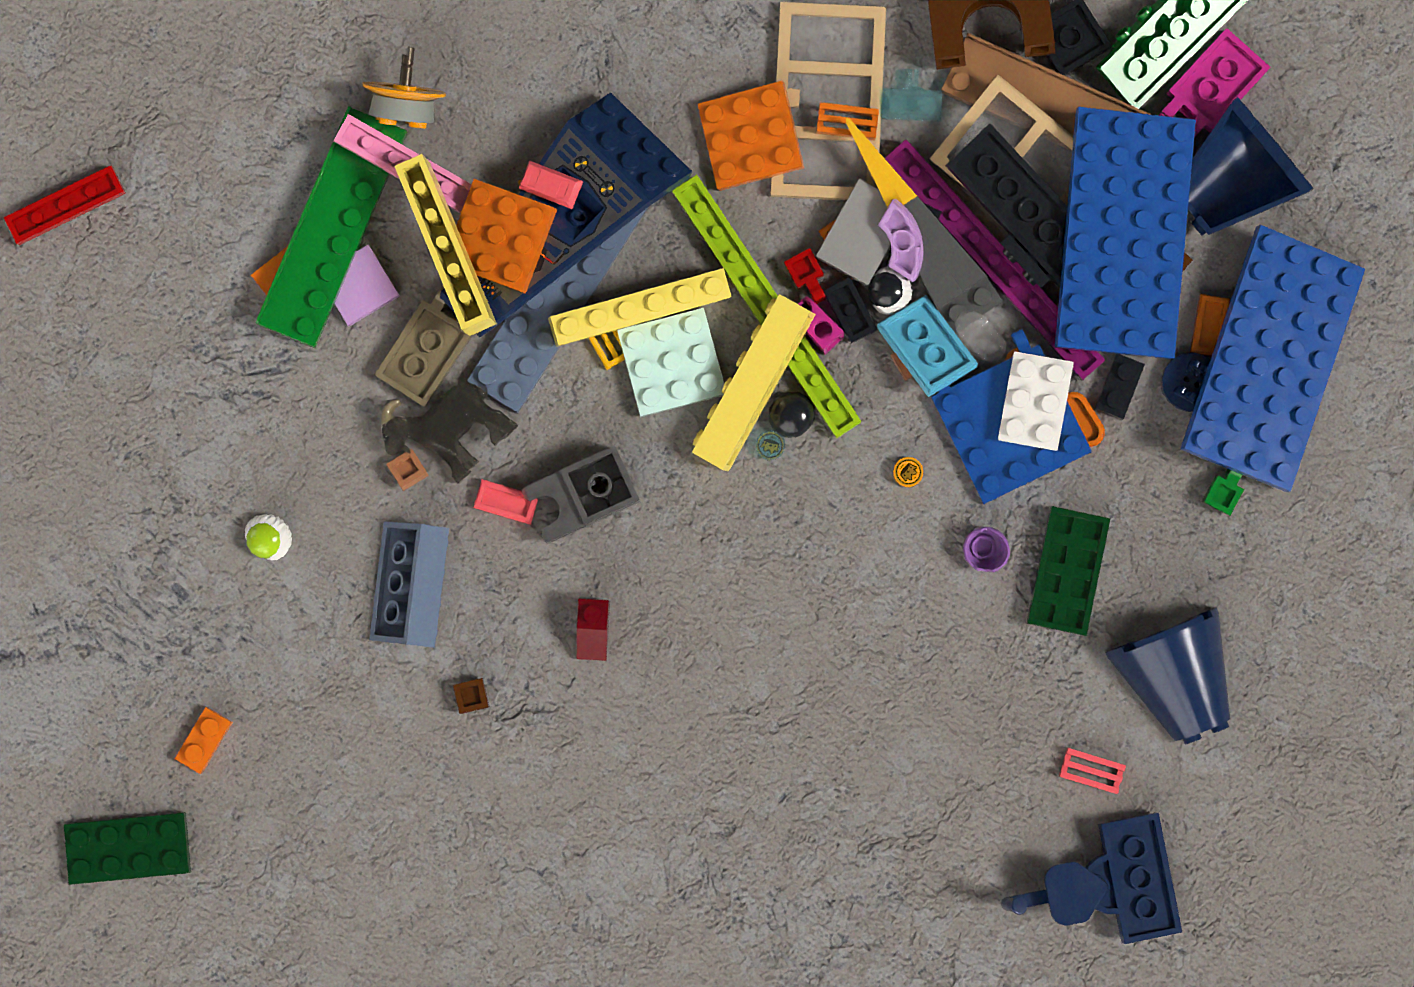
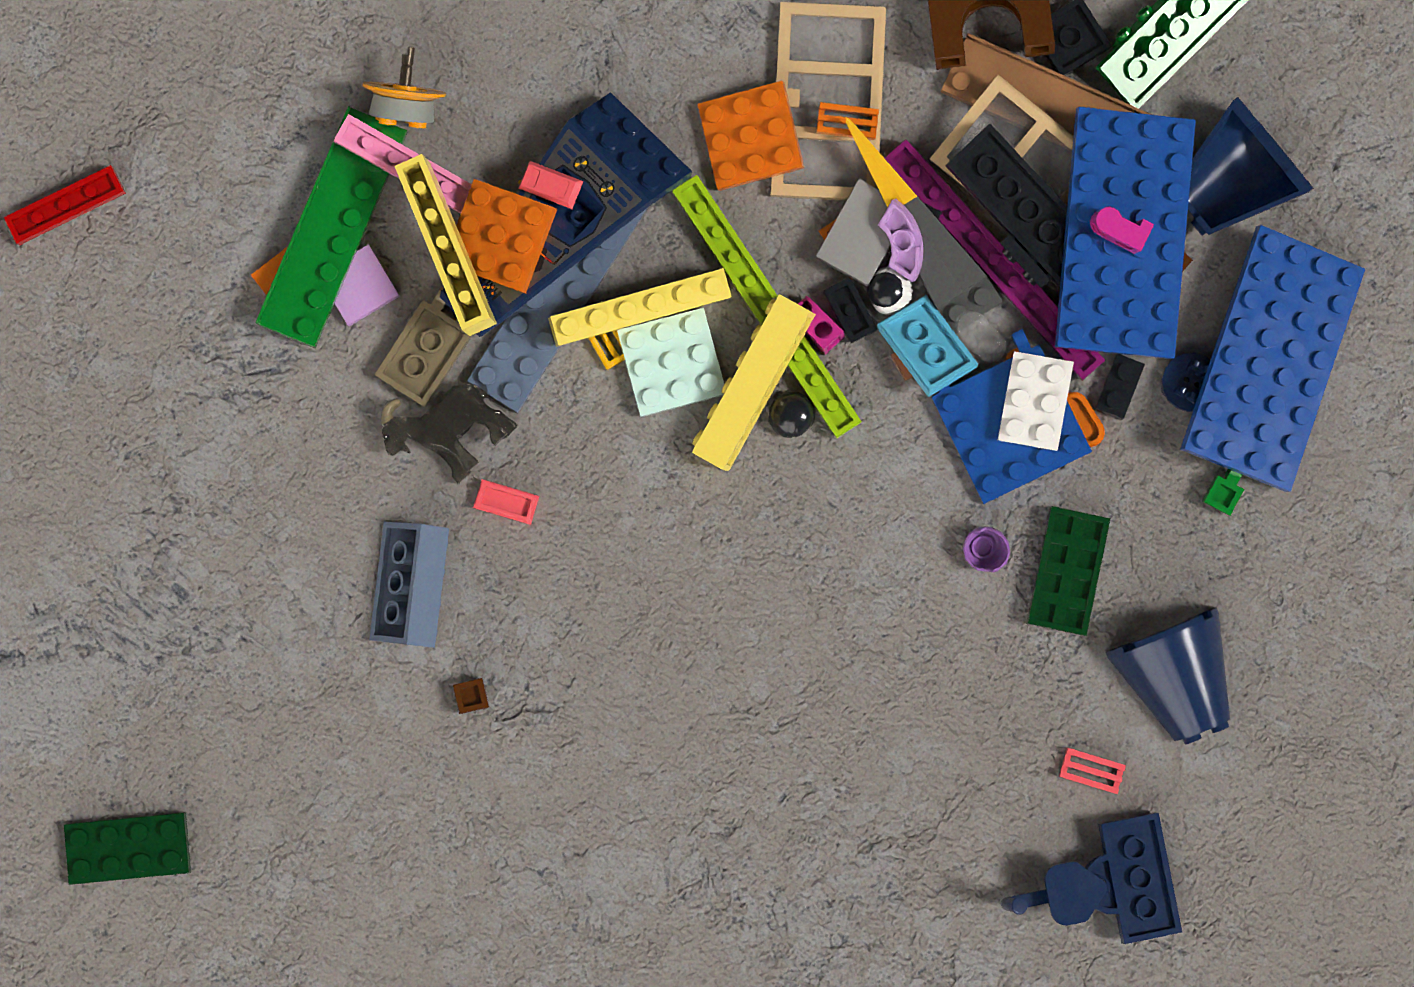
orange plate [174,707,233,774] -> none
hair [245,514,292,560] -> none
nougat plate [386,448,429,491] -> none
flat silver brick [522,445,641,543] -> none
dark red slope [577,599,610,661] -> none
clear light blue tile [755,430,785,461] -> none
red plate [784,248,826,304] -> none
clear light blue plate [881,69,942,122] -> none
tile [893,457,923,488] -> none
dark pink tile [1158,28,1271,137] -> none
orange tile [1190,294,1230,357] -> none
none -> dark pink leg [1090,207,1154,254]

